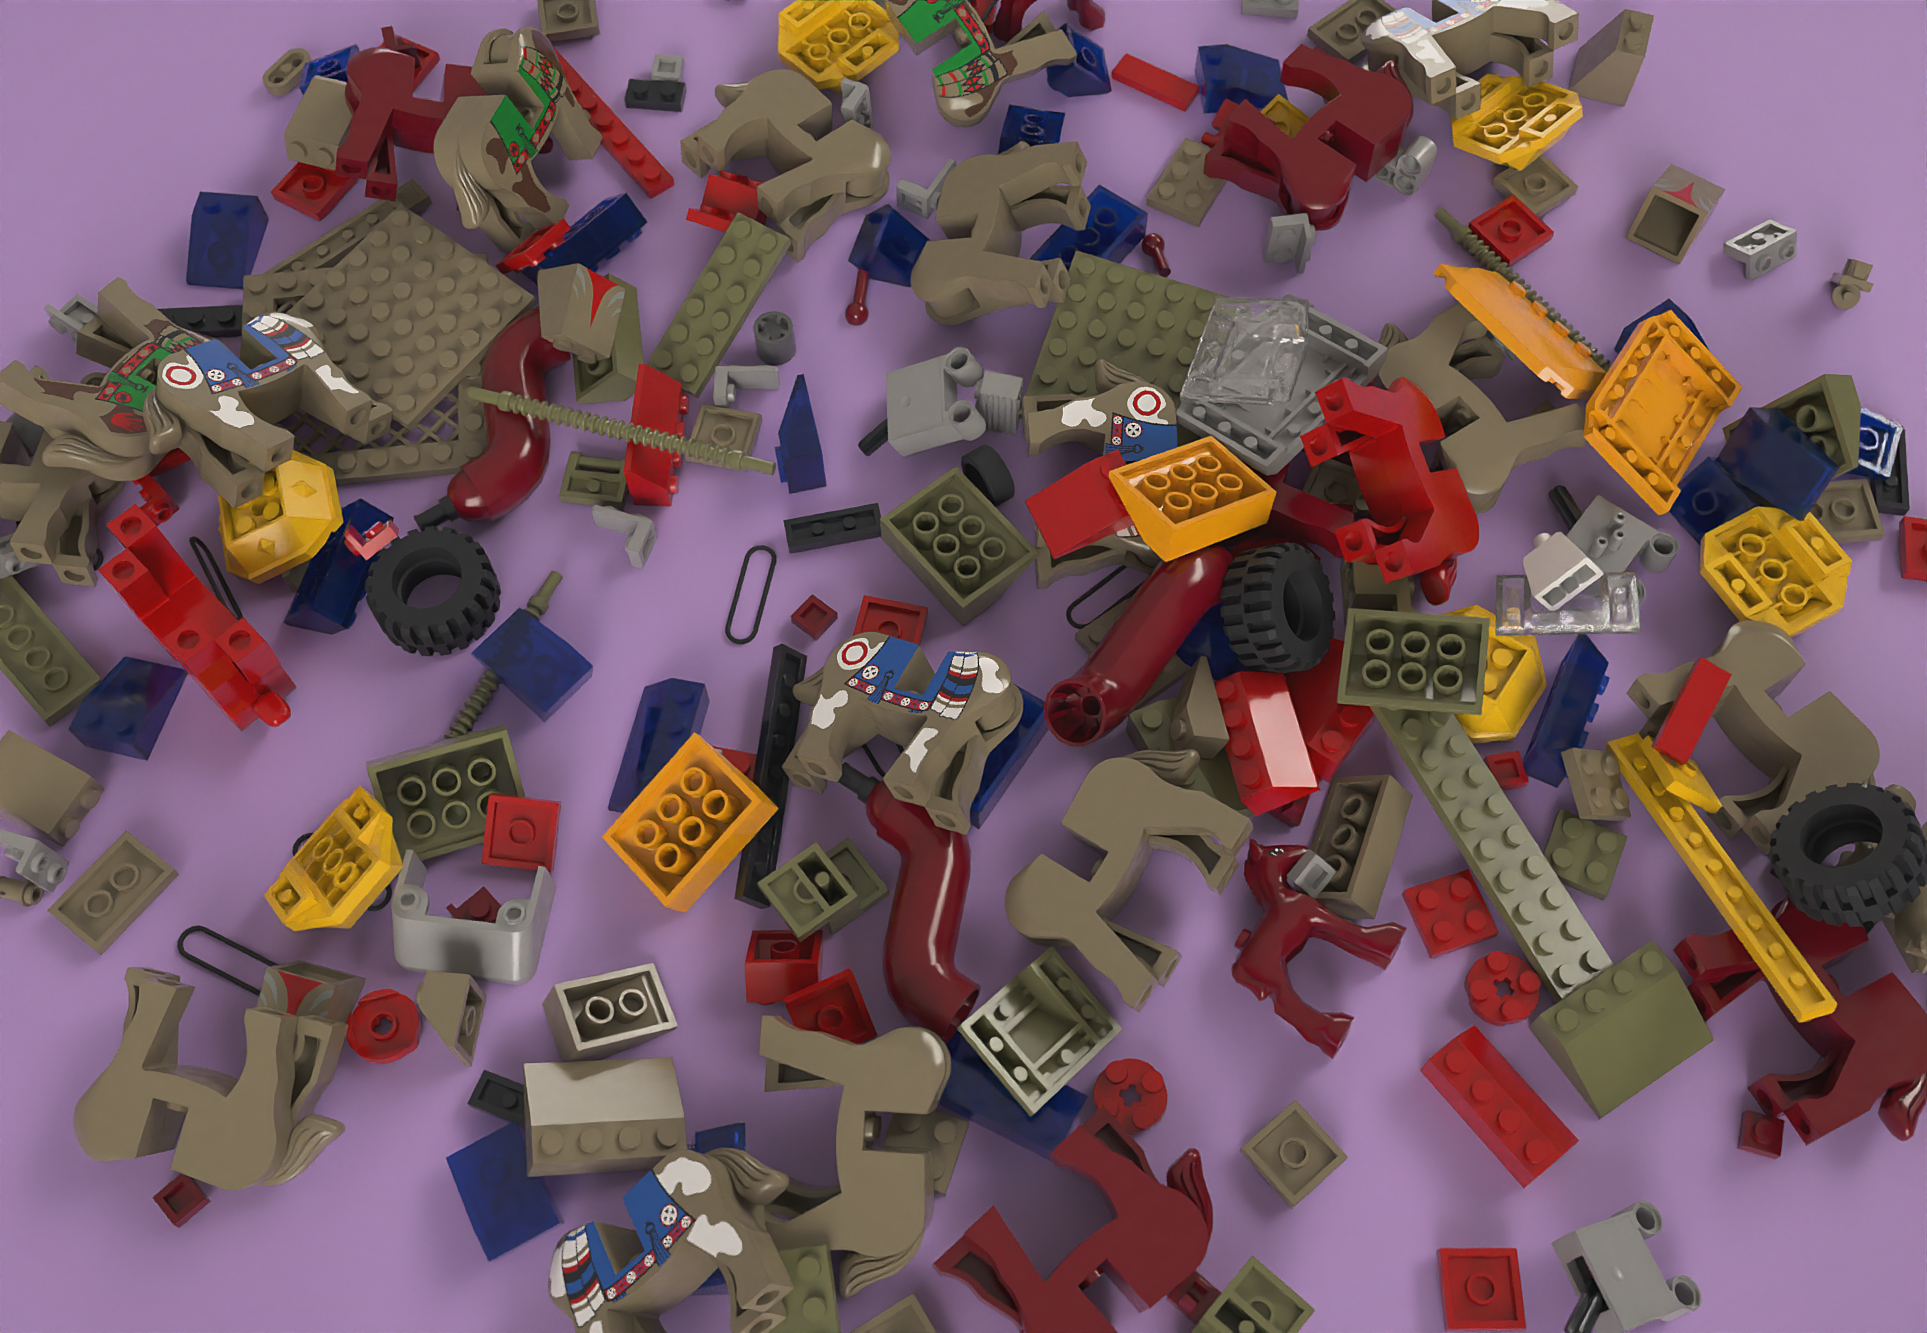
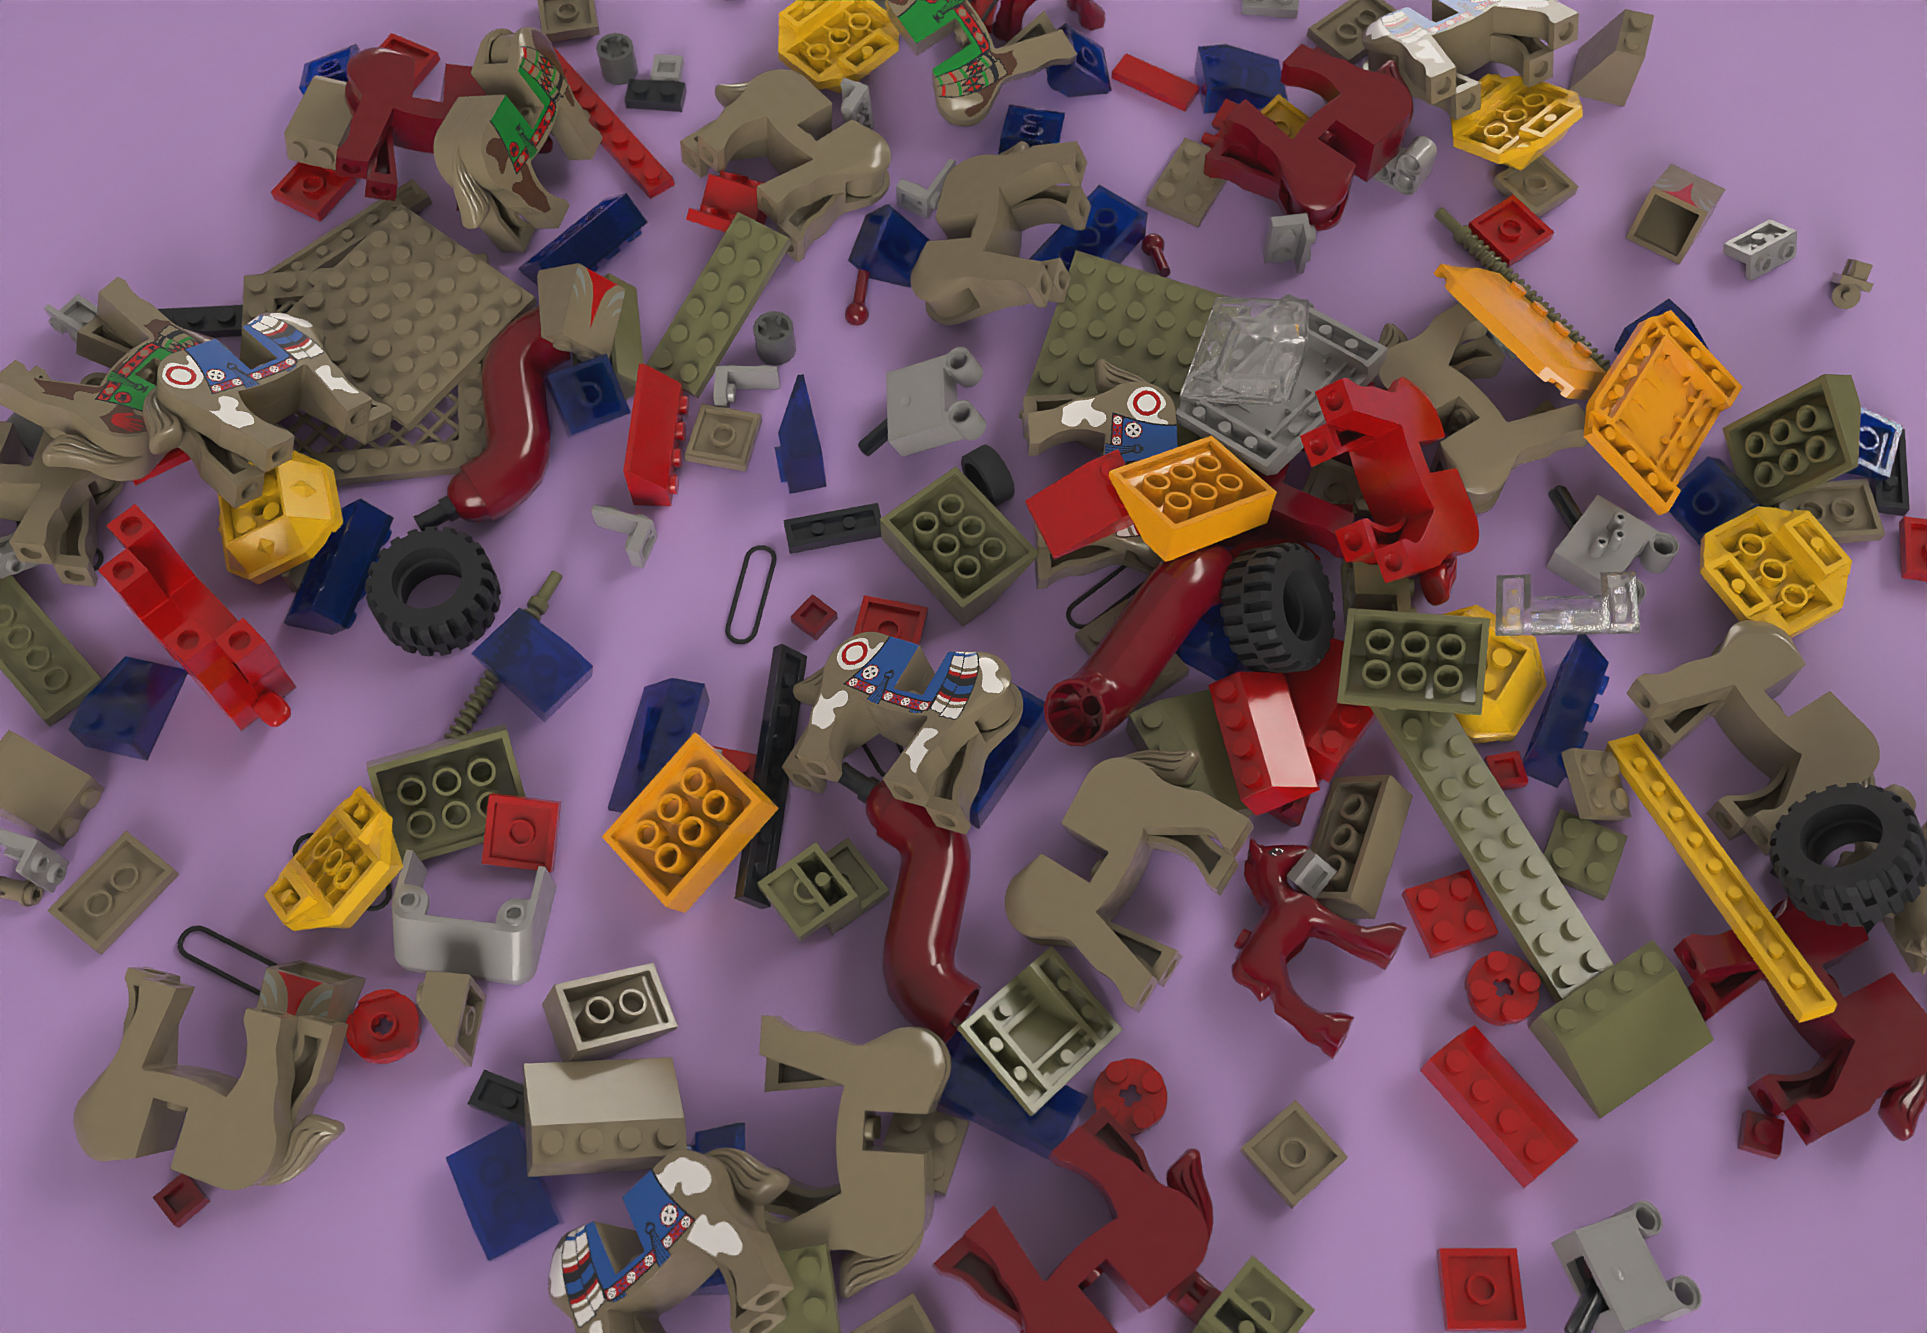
red bracket [136,474,179,526] -> none
clear blue slope [186,191,269,289] -> none
black piece [189,536,243,621] -> none
dark tan plate [263,48,313,96] -> none
bracket [344,519,399,561] -> none
dark red bracket [381,26,421,69] -> none
dark red bracket [446,886,501,923] -> none
olive hose [468,386,776,475] -> none
red plate [495,218,571,275] -> none
olive plate [559,451,628,509] -> none
red slope [745,930,823,1005] -> none
red plate [782,968,877,1044] -> none
light grey brick [974,370,1023,436] -> none
dark tan slope [1170,656,1230,759] -> none
white torso [1522,532,1604,613] -> none
yellow plate [1640,735,1722,814] -> none
red tile [1651,657,1732,765] -> none
clear blue slope [1716,407,1840,521] -> none
none -> clear blue slope [545,354,631,439]
none -> dark grey piece [596,33,638,85]

